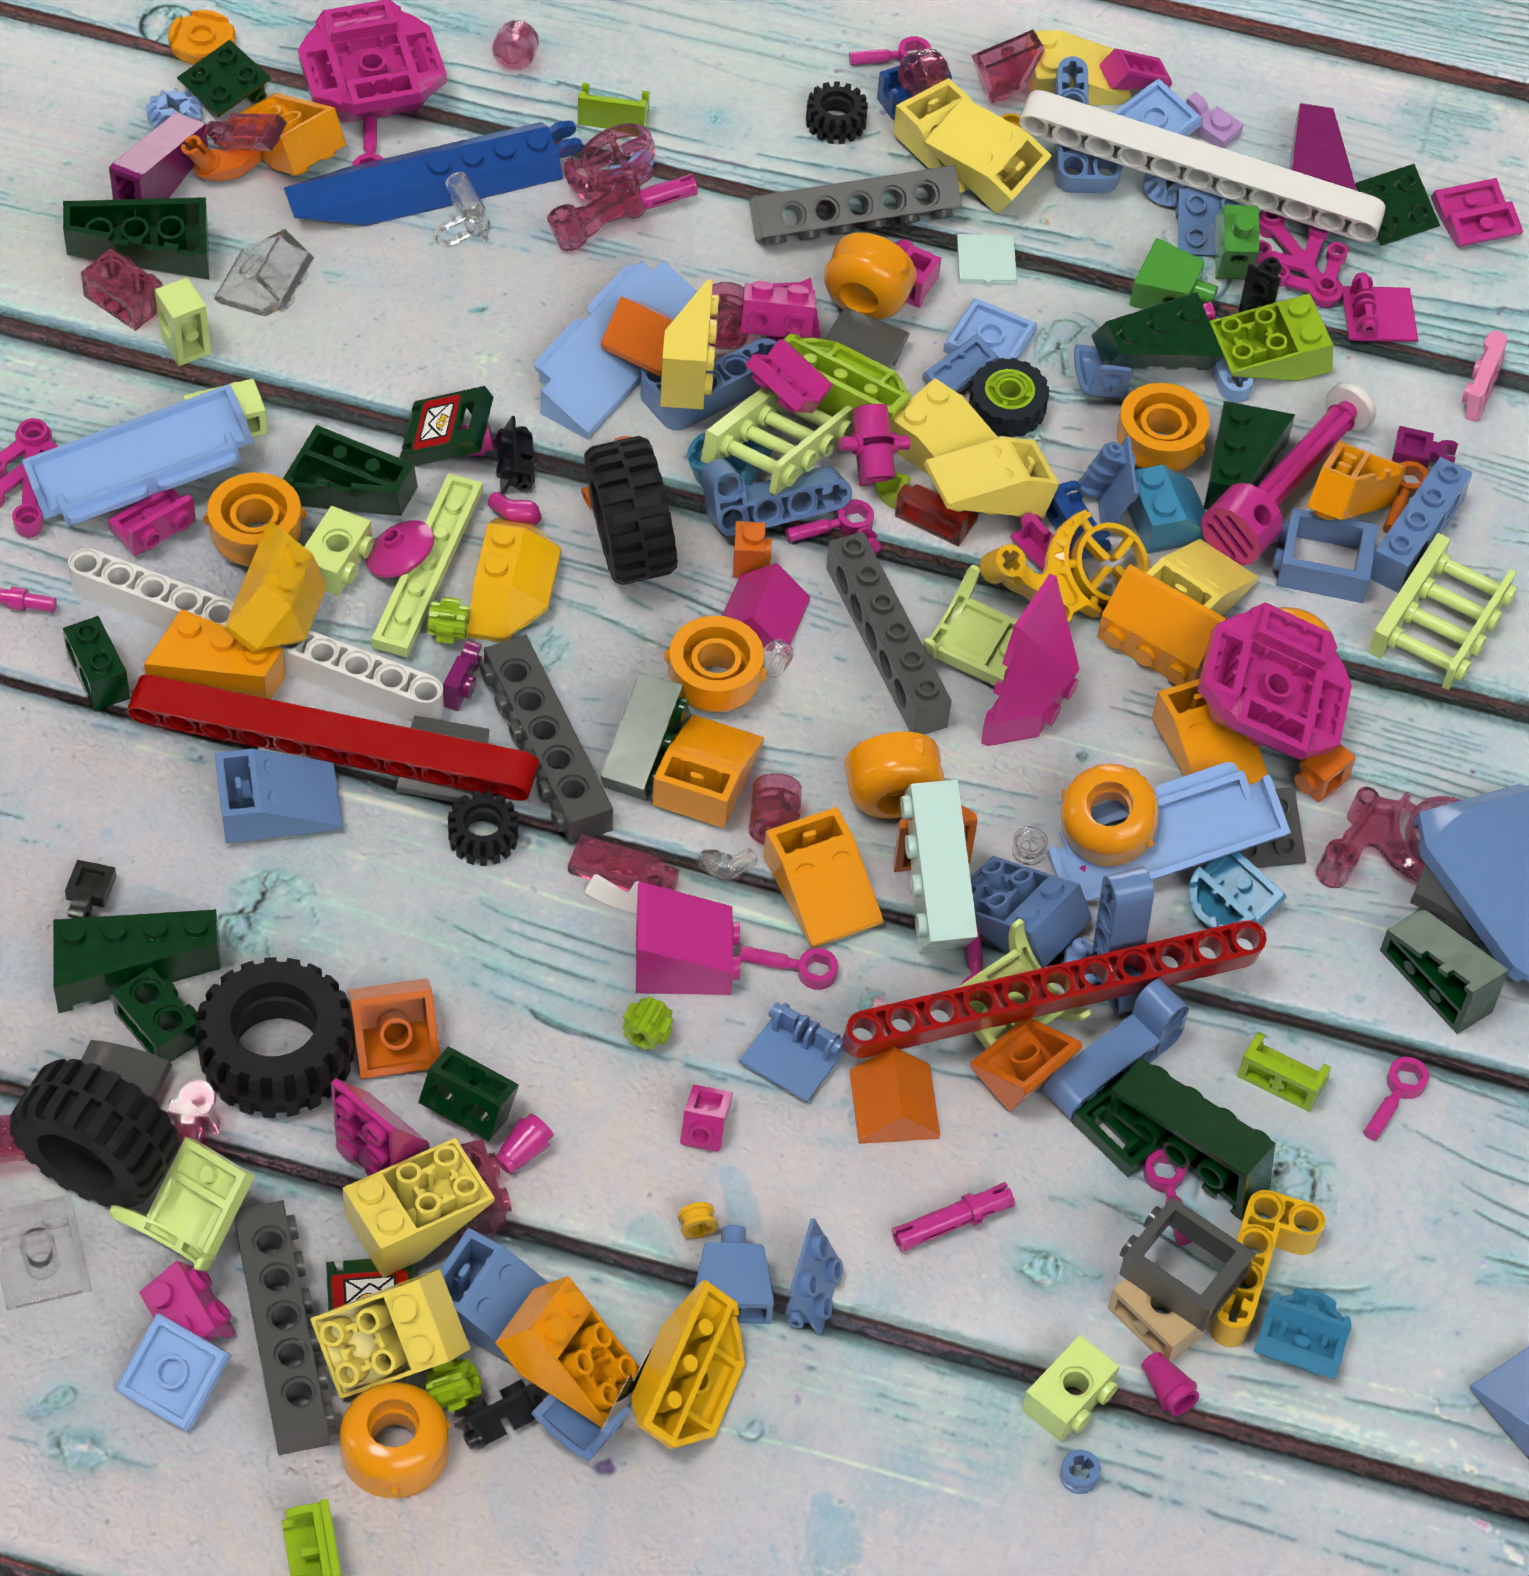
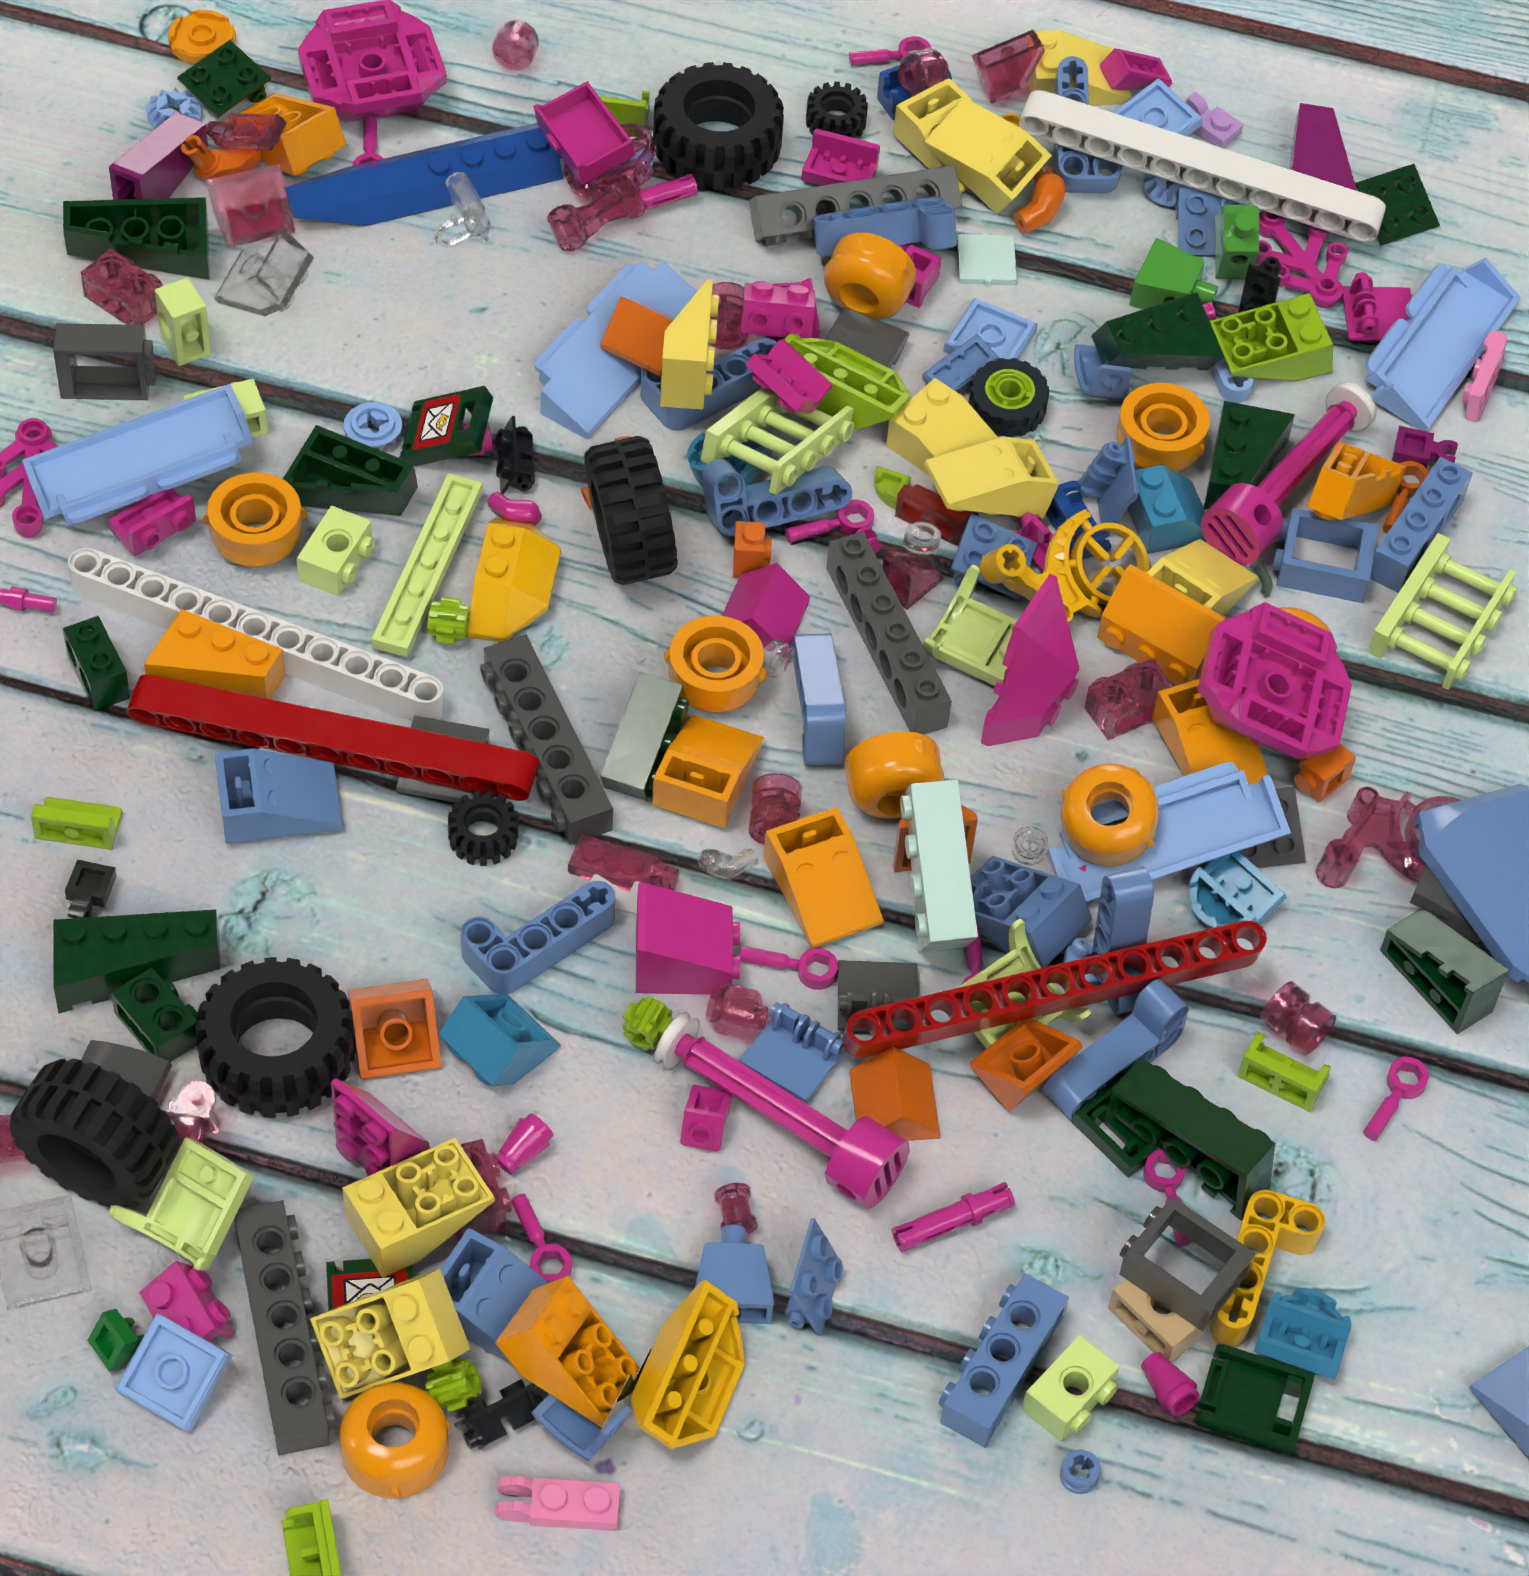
yellow wedge [223,521,327,652] -> none
dark pink dish [366,520,434,578] -> none
dark green brick [418,1046,519,1141] -> none
magenta plate [443,640,482,711] -> none
yellow bush [677,1202,718,1239] -> none
dark pink pin [838,404,911,487] -> none
dark pink slope [1431,178,1523,247] -> none
none -> lime panel [31,797,122,850]
none -> dark grey window [53,323,156,400]
none -> green tile [87,1309,144,1372]
none -> clear pink slope [205,163,296,248]
none -> light blue gear [344,402,402,451]
none -> dark azure slope [438,994,561,1086]
none -> medium blue beam [461,881,616,994]
none -> bright pink hinge [495,1476,620,1531]
none -> dark pink piece [511,1194,572,1283]
none -> dark pink container [533,81,635,185]
none -> black tyre [653,62,784,191]
none -> dark pink piece [654,1012,910,1209]
none -> clear pink head [706,984,768,1040]
none -> clear pink bush [714,1183,758,1235]
none -> medium blue beam [792,633,846,766]
none -> dark pink bracket [801,129,880,186]
none -> medium blue beam [813,197,957,256]
none -> dark grey hinge [838,960,918,1031]
none -> clear pink slope [882,551,945,610]
none -> clear tile [903,522,941,555]
none -> medium blue brick [938,1273,1069,1448]
none -> medium blue hinge [951,513,1037,600]
none -> orange arm [1013,166,1066,234]
none -> clear pink brick [1084,658,1174,741]
none -> dark green container [1194,1344,1315,1456]
none -> sand green leg [1254,565,1273,598]
none -> clear pink wheel [1260,981,1336,1056]
none -> light blue slope [1365,258,1521,431]

